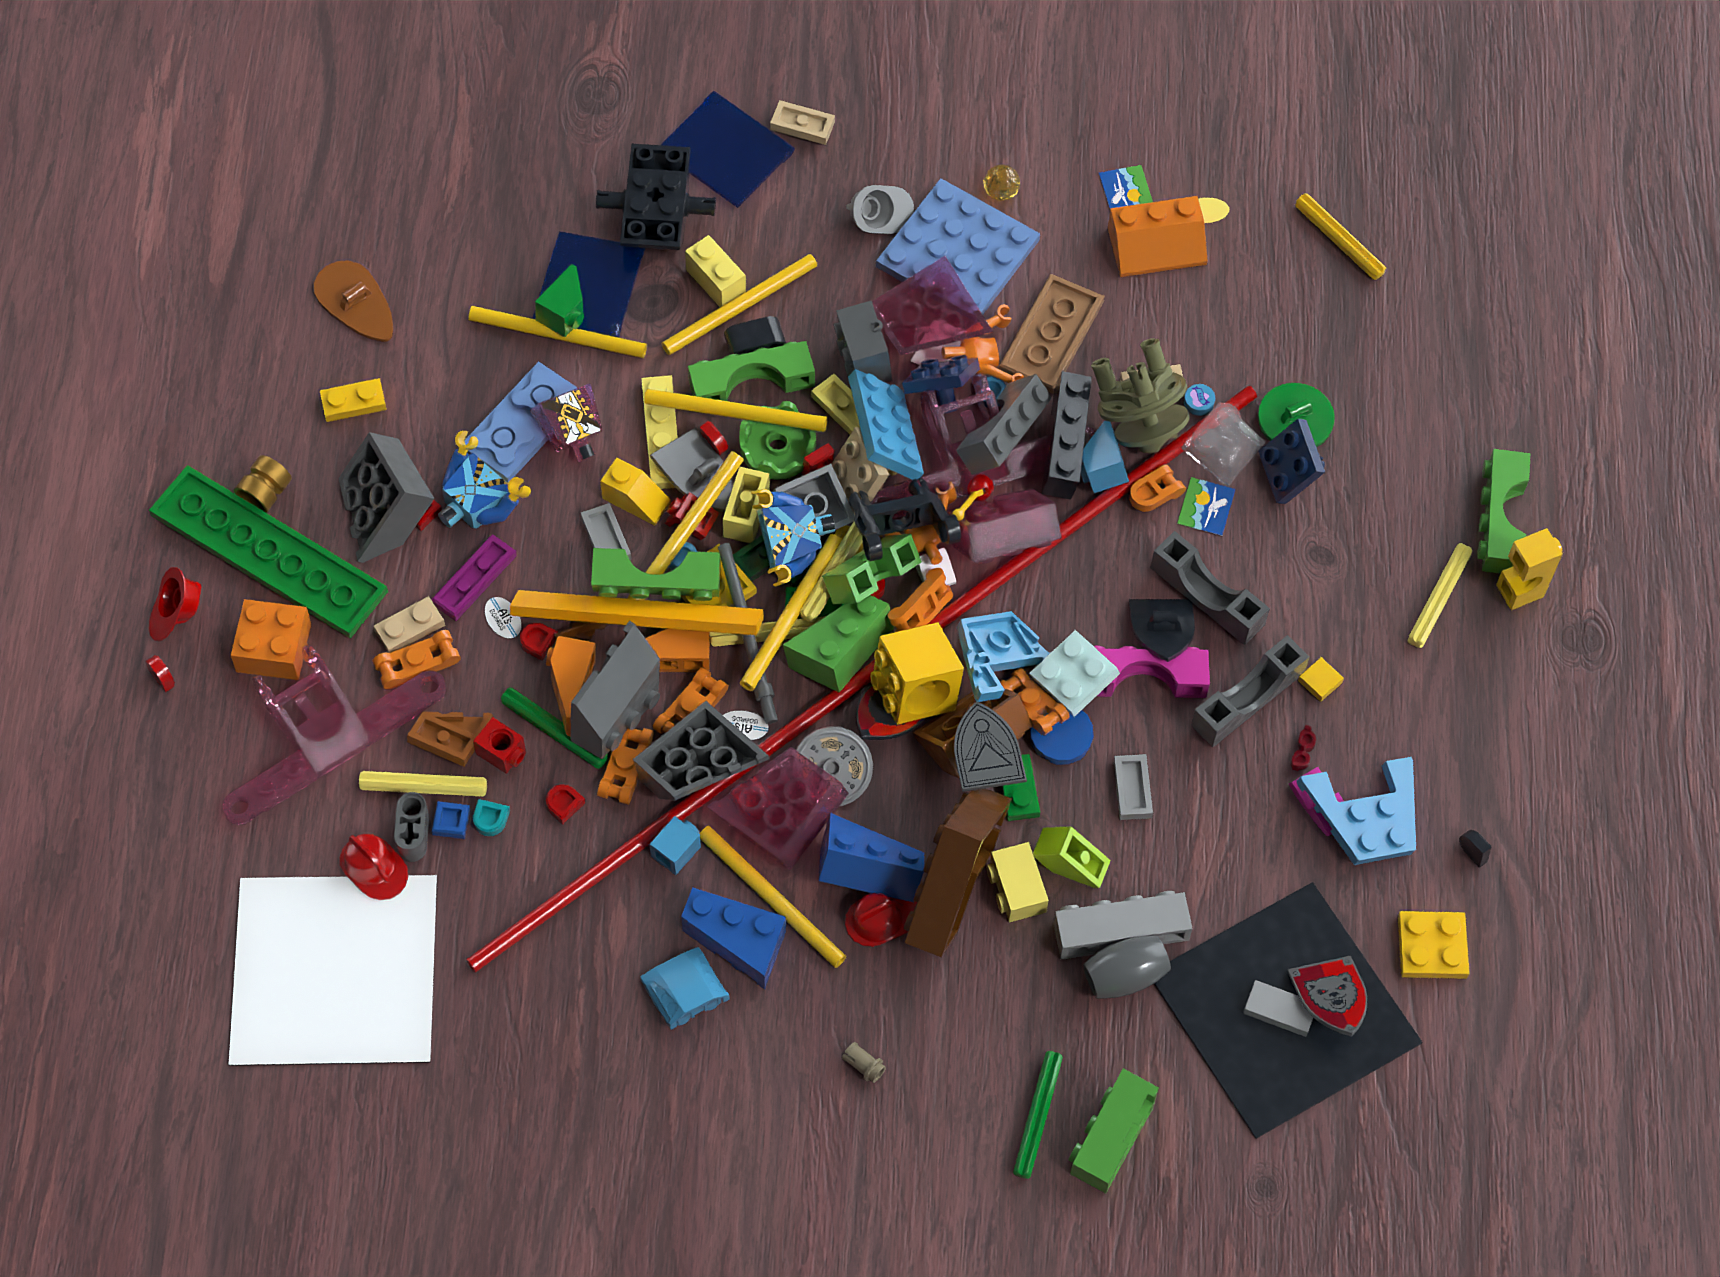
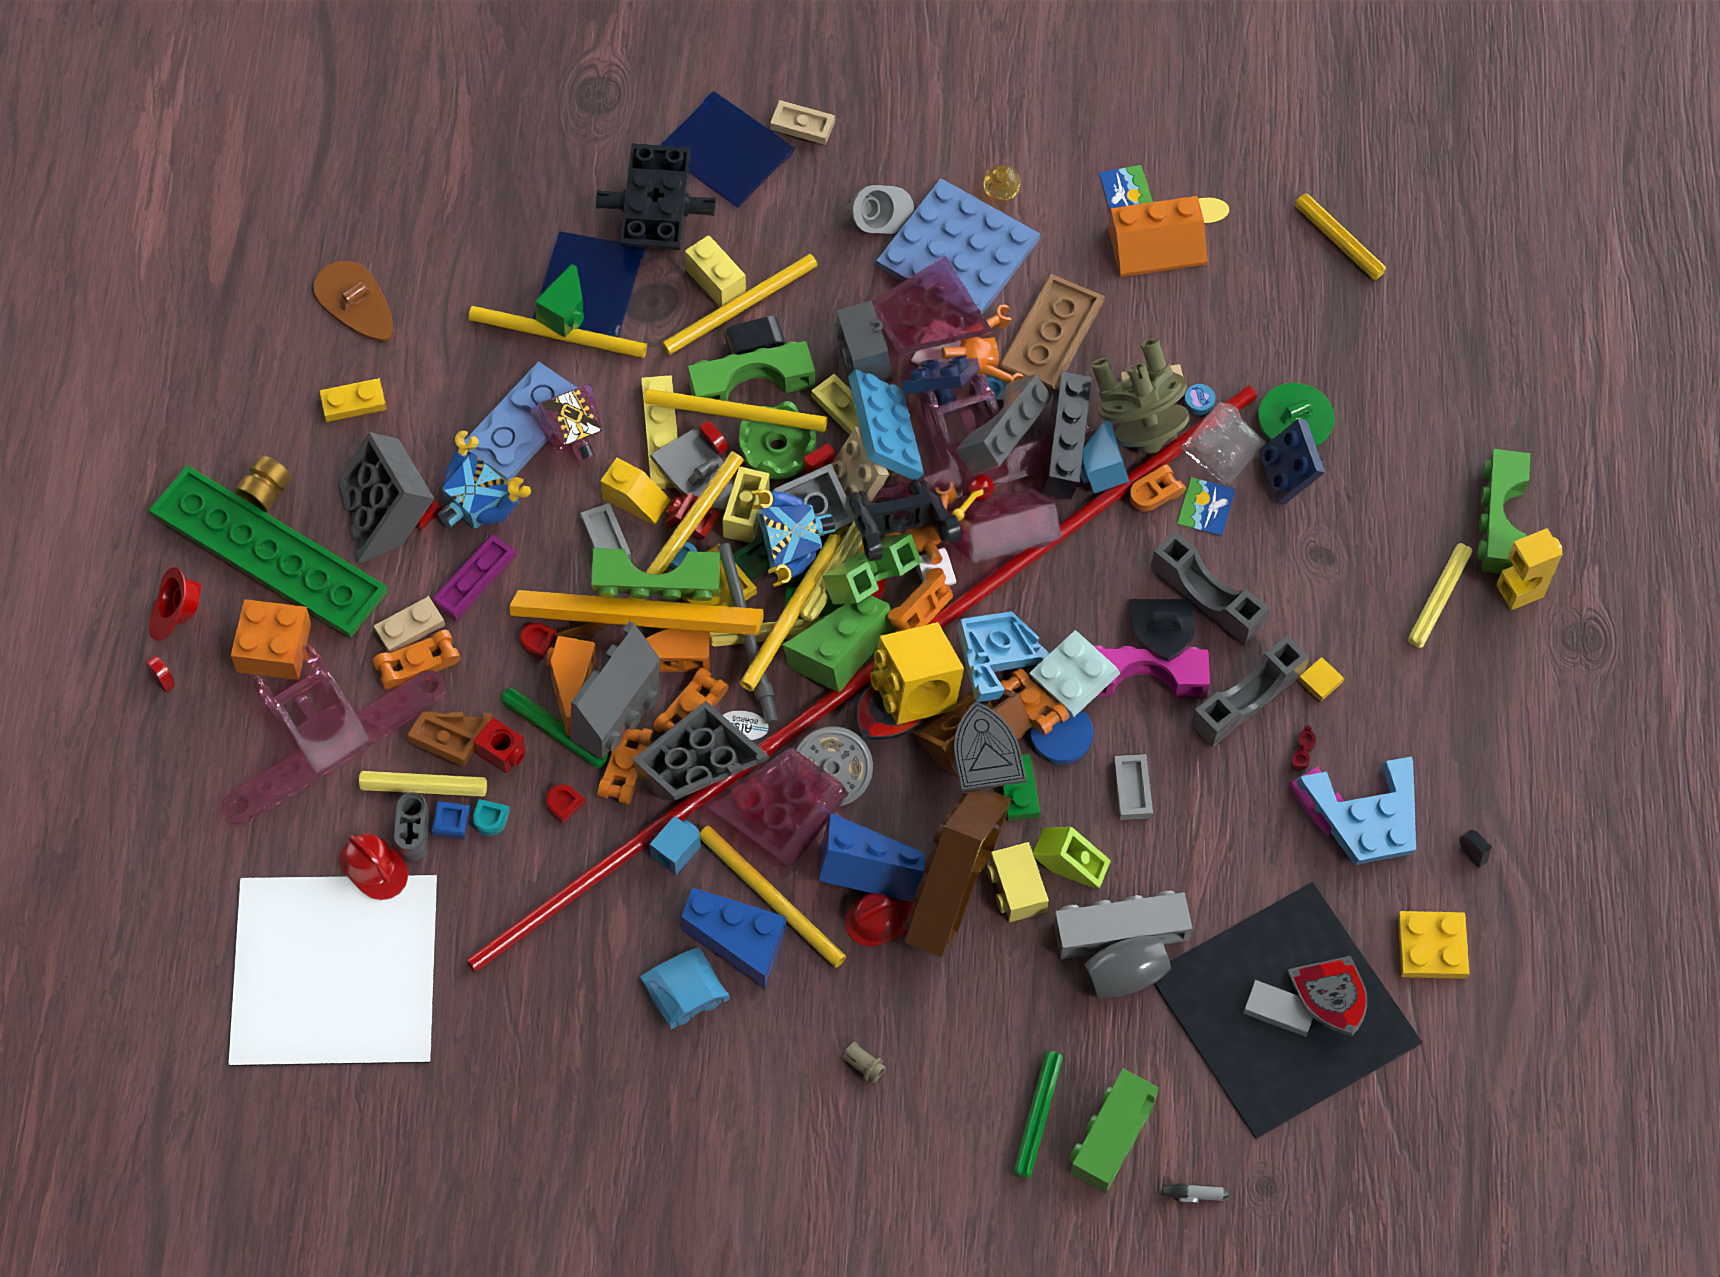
white sticker [485,597,521,638] -> none
none -> piece [1162,1184,1229,1203]

